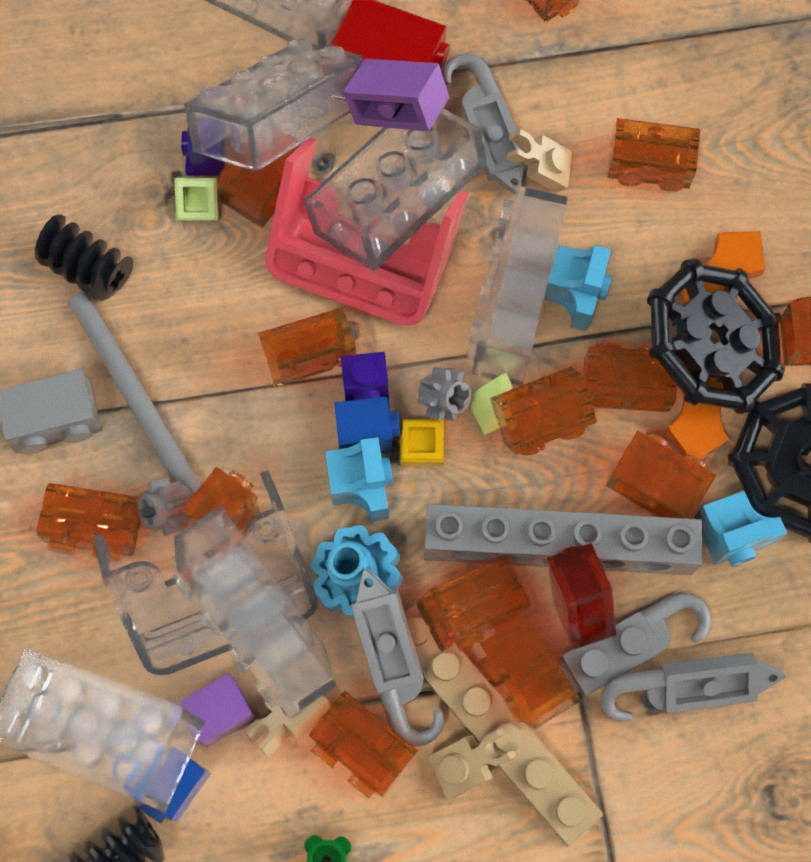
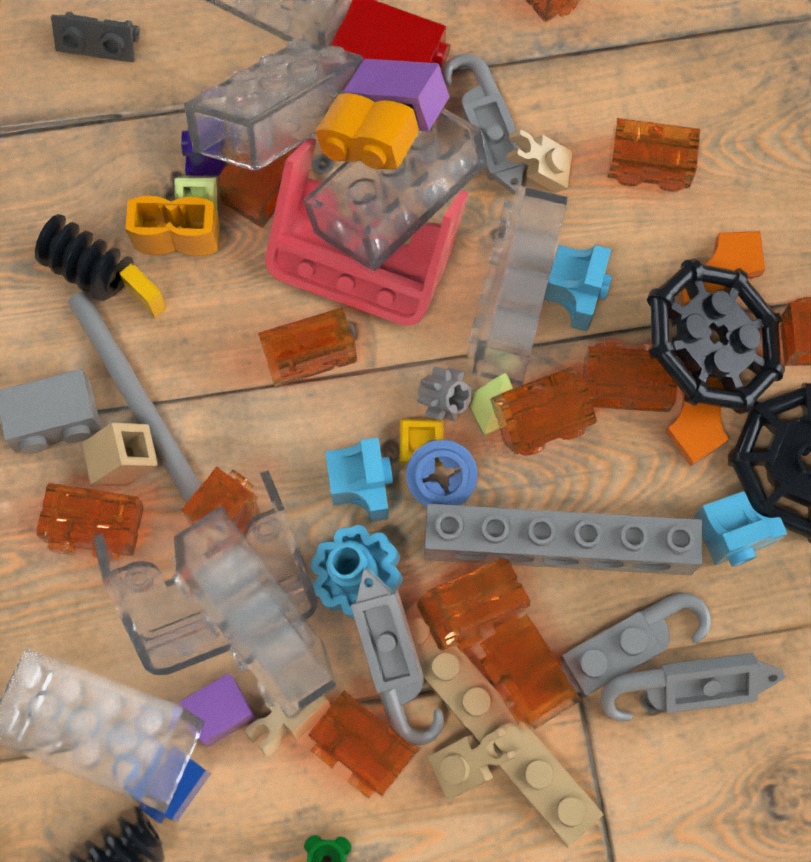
light grey gear [137,477,194,536] -> none
blue brick [334,397,400,453] -> none
dark purple brick [341,352,390,410] -> none
clear red brick [547,543,616,650] -> none
clear orange brick [605,430,716,519] -> none
none -> dark grey hinge [51,12,140,63]
none -> tan brick [82,423,158,485]
none -> yellow tile [119,264,166,318]
none -> light orange brick [125,195,220,256]
none -> light orange brick [315,93,419,170]
none -> medium blue gear [406,439,478,507]

